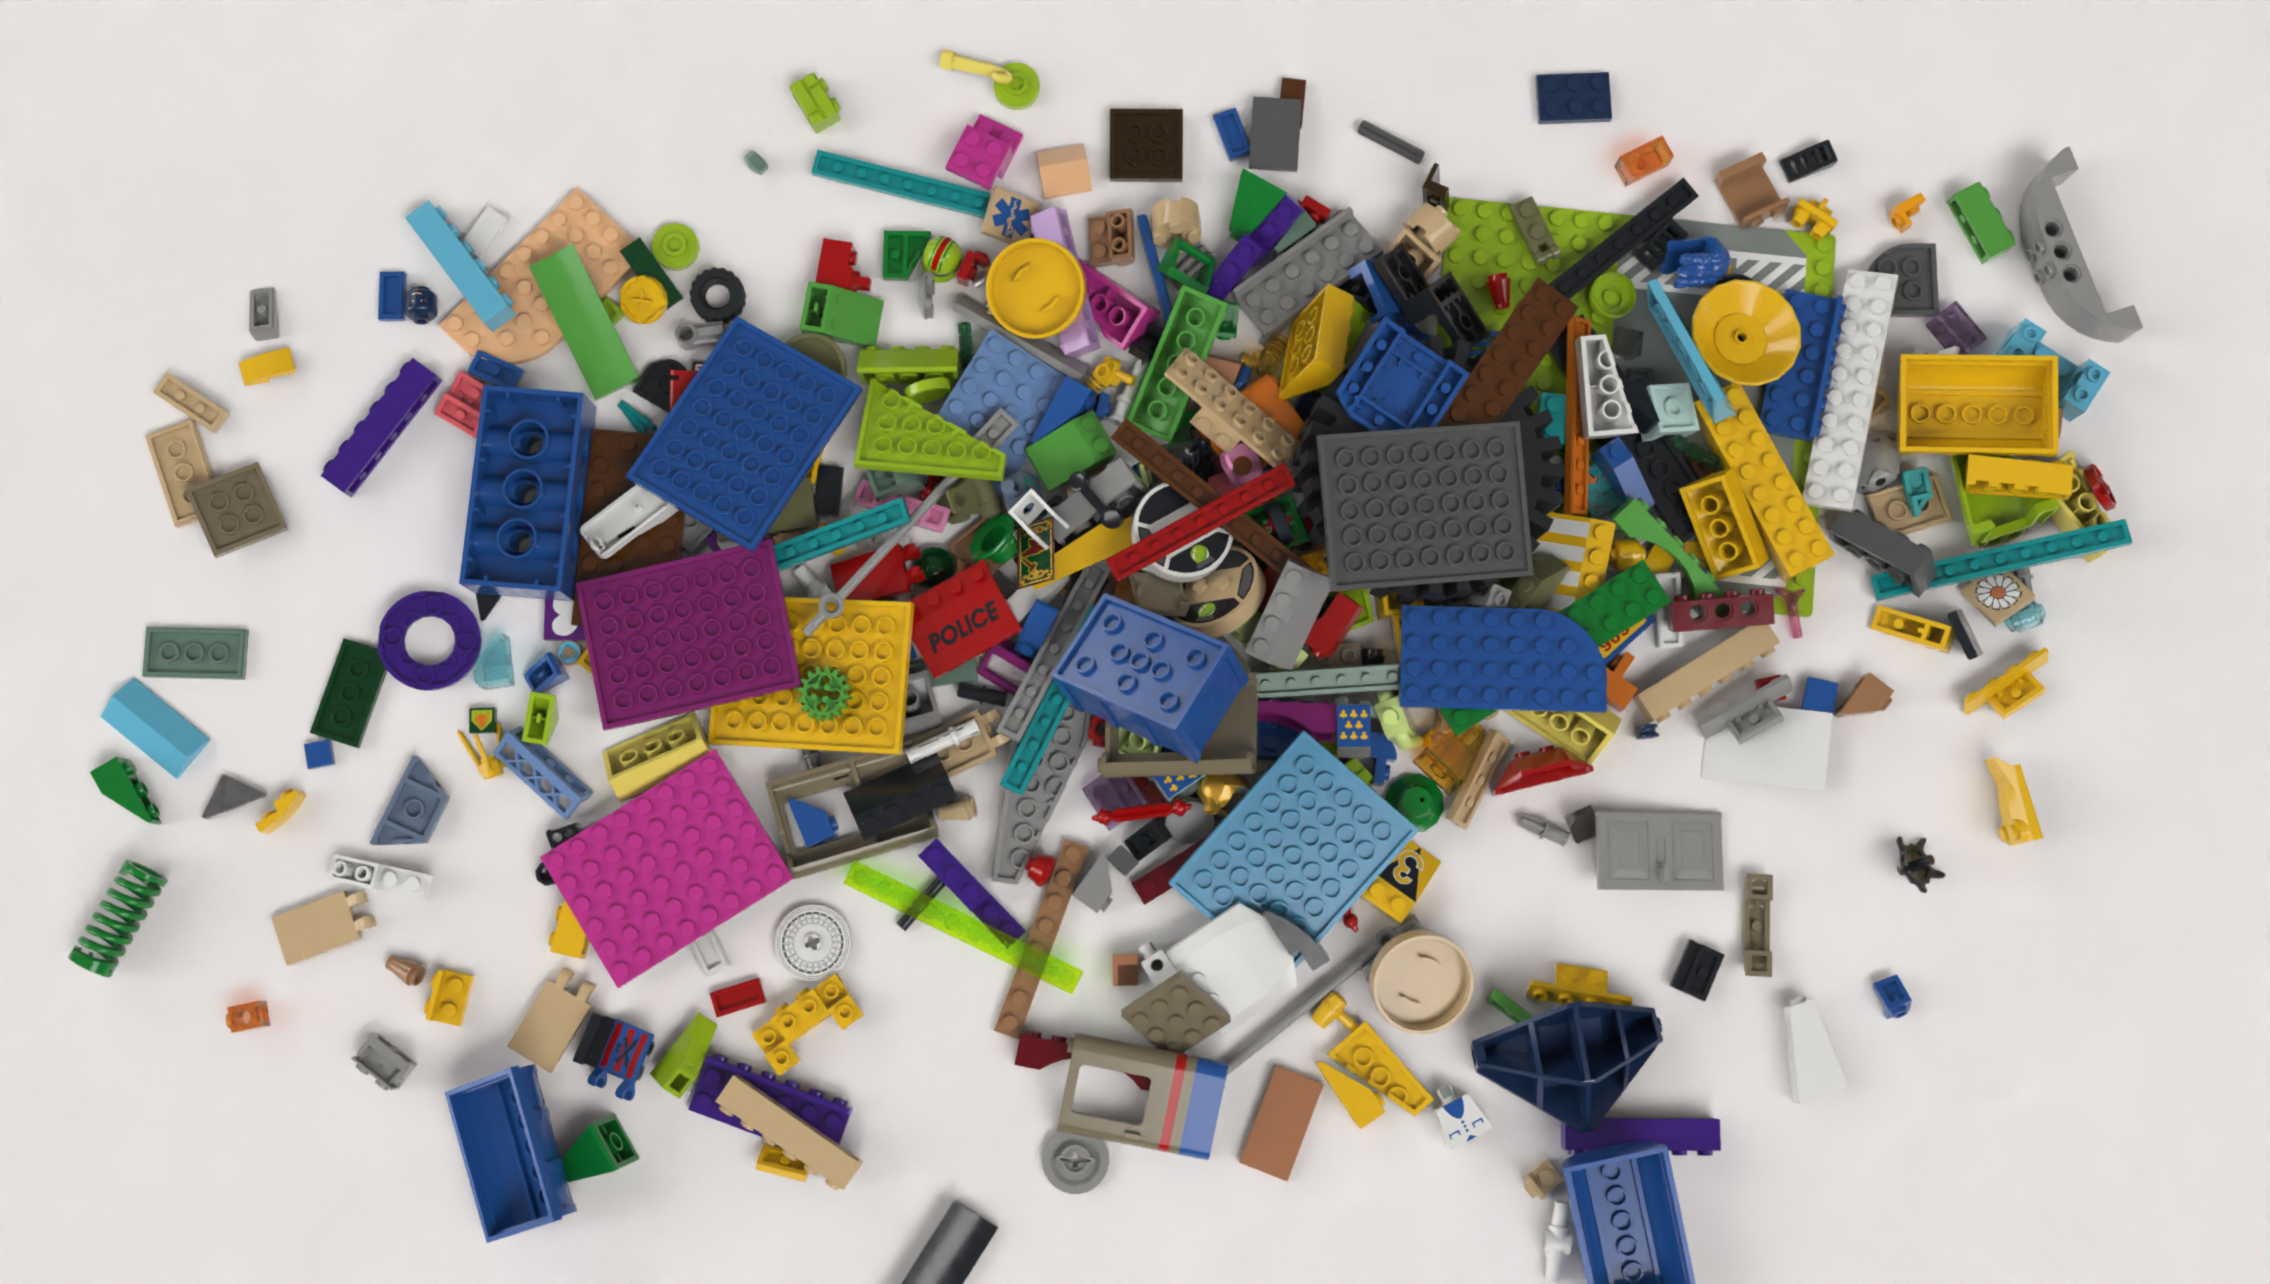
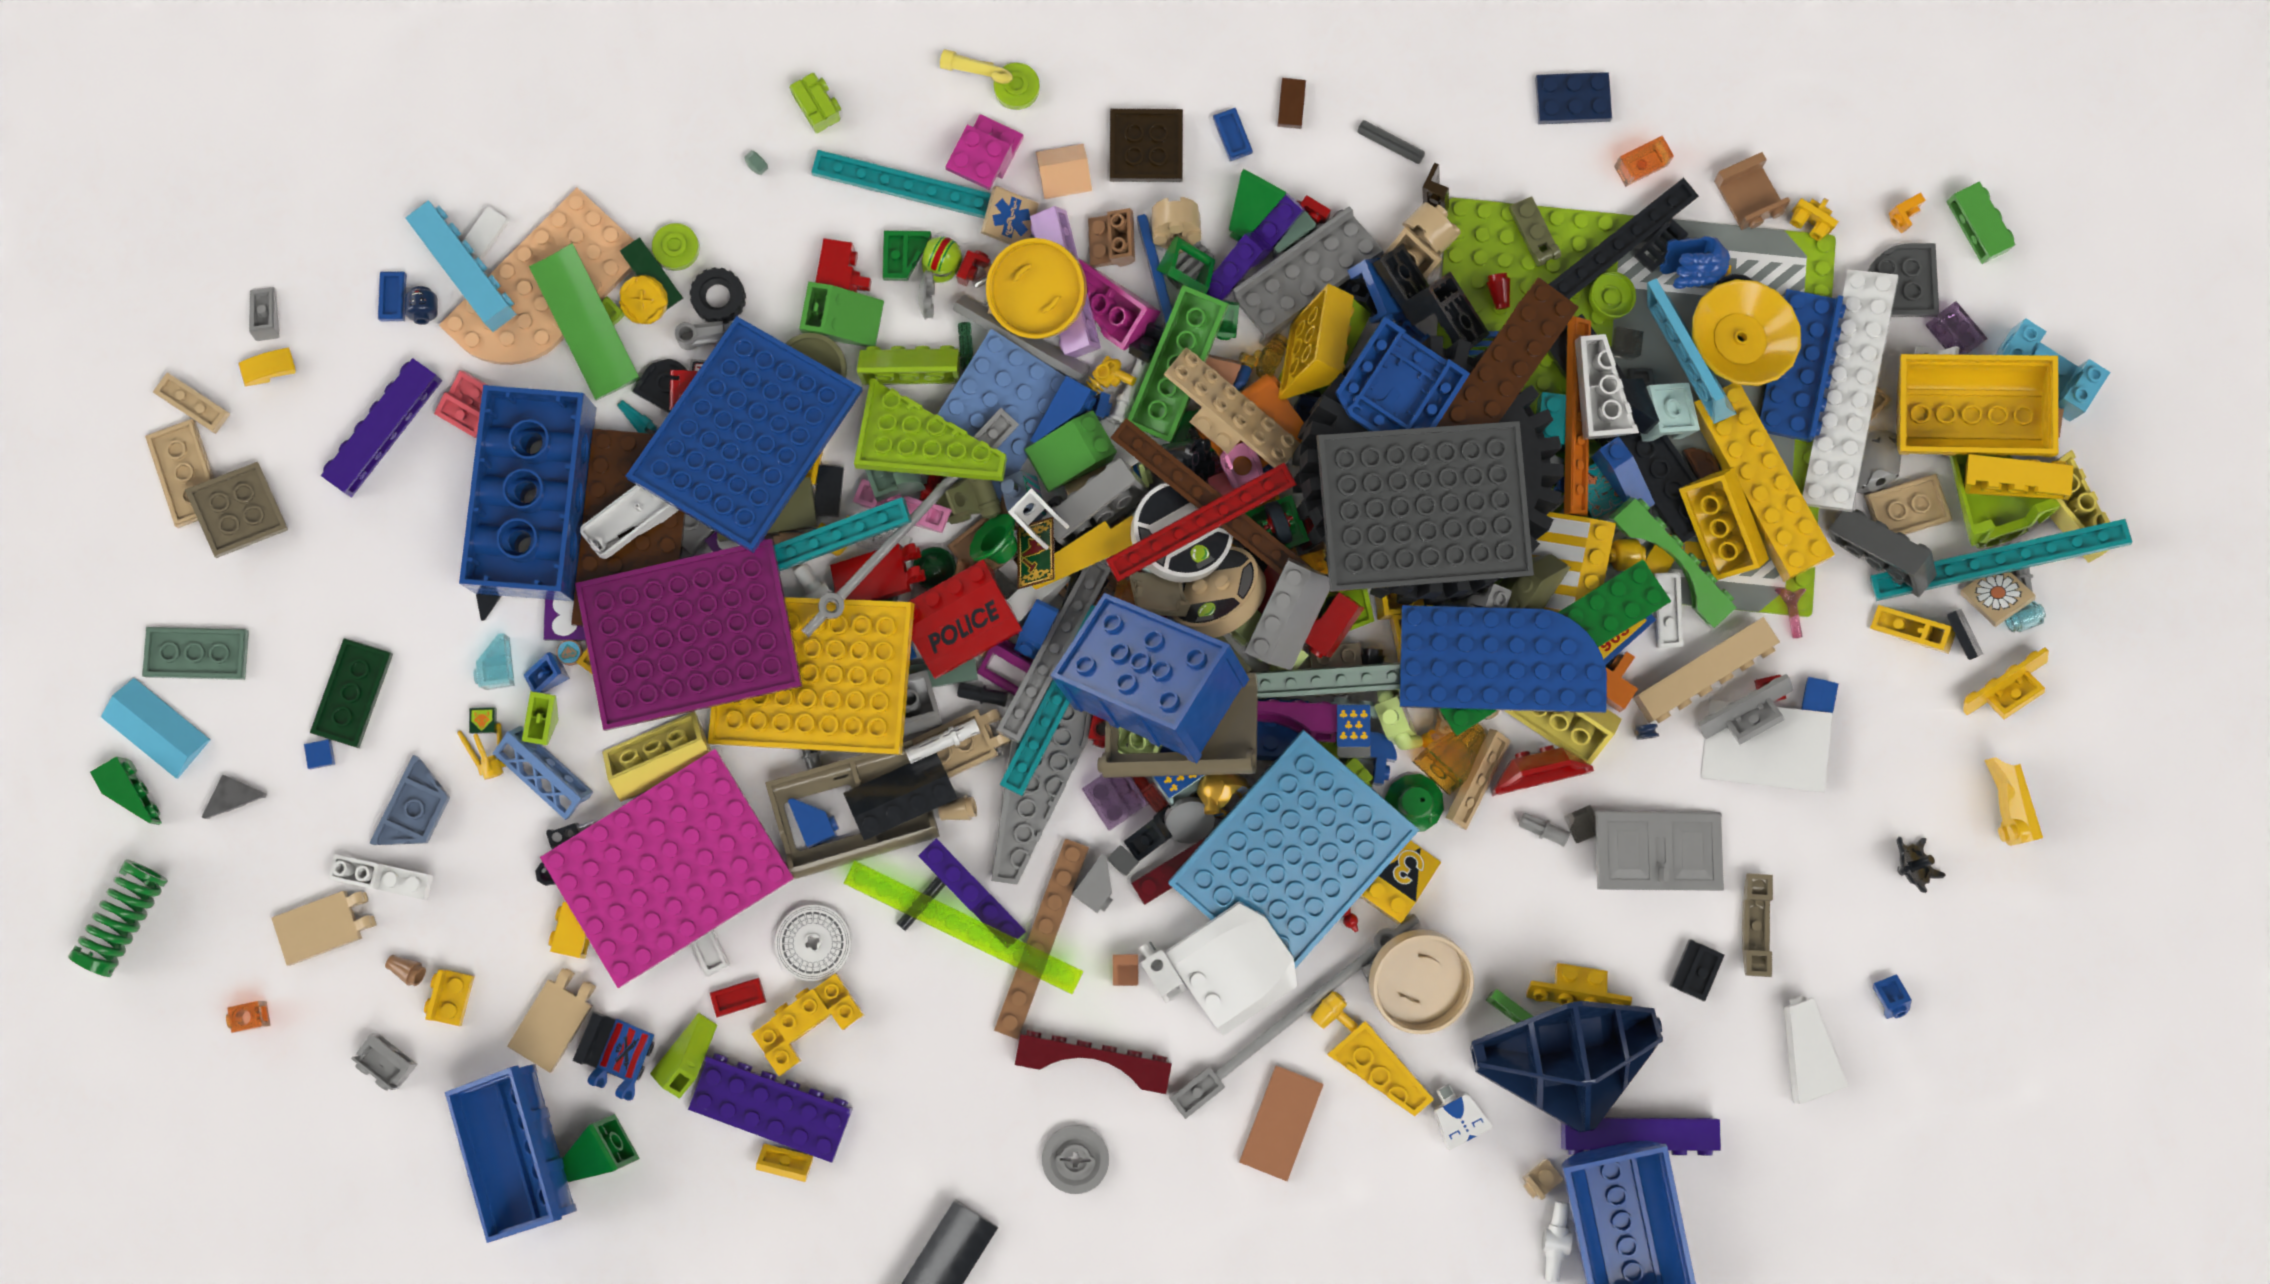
yellow slope [255,789,306,834] -> none
dark purple plate [377,591,482,691] -> none
blue plate [467,350,525,388] -> none
tan brick [715,1074,864,1191] -> none
bright green gear [797,666,853,722] -> none
lime piece [904,377,952,404] -> none
red cone [1025,854,1056,887] -> none
dark tan piece [1057,1033,1228,1160] -> none
black bar [1068,471,1124,529] -> none
red wheel [1091,799,1193,826] -> none
dark tan plate [1121,970,1231,1053] -> none
dark grey tile [1249,96,1302,172] -> none
slope [1261,905,1330,971] -> none
yellow slope [1315,1061,1386,1129] -> none
dark red brick [1667,588,1775,632] -> none
clear green axle [1673,435,1721,470] -> none
black slope [1779,140,1838,183] -> none
medium nougat slope [1834,672,1894,718] -> none
teal slope [1900,466,1933,517] -> none
light grey slope [2019,146,2143,343] -> none
red tile [2083,464,2116,511] -> none

